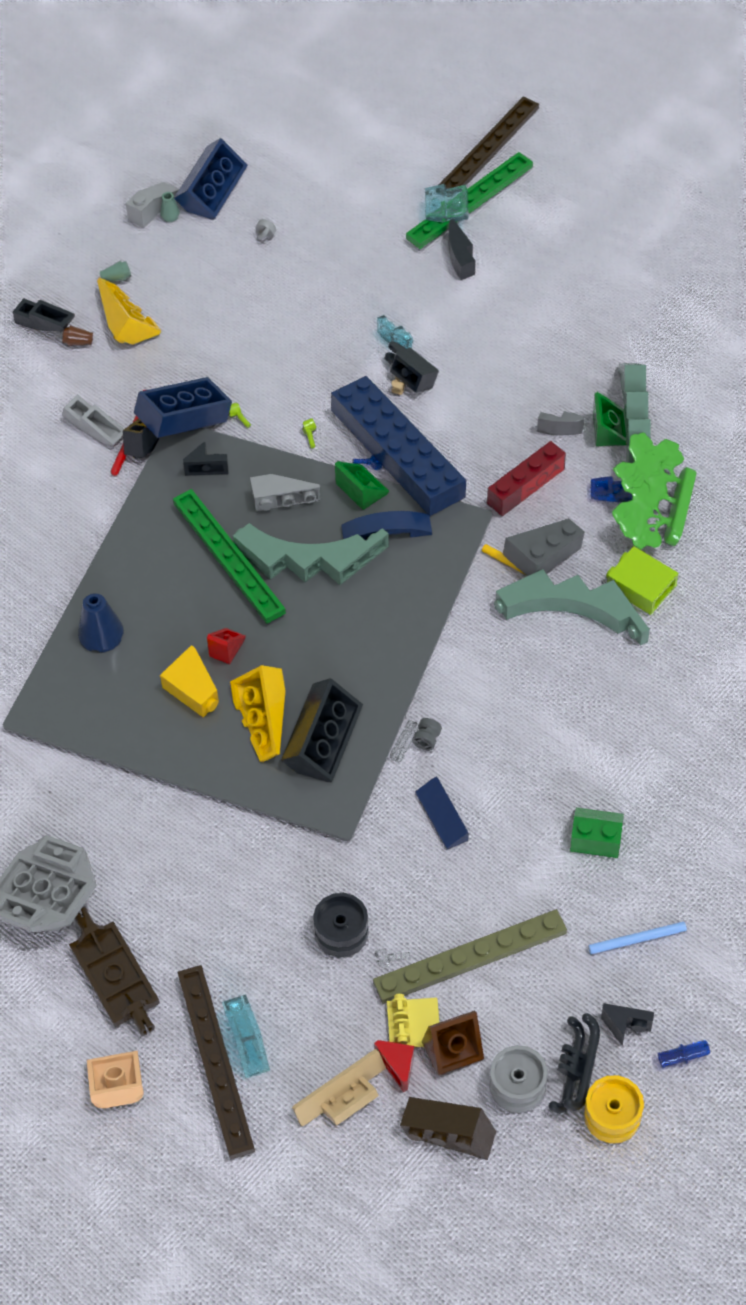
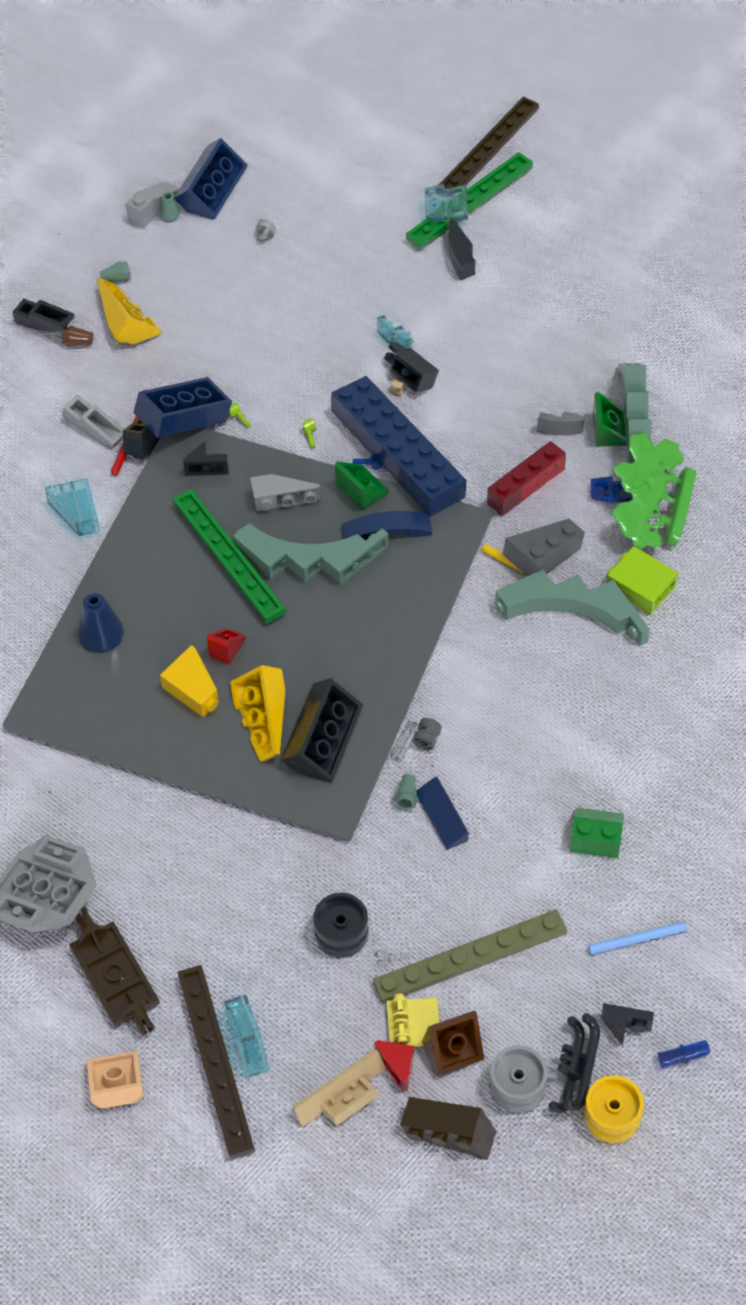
none -> clear light blue slope [44,478,100,536]
none -> sand green cone [394,774,418,810]

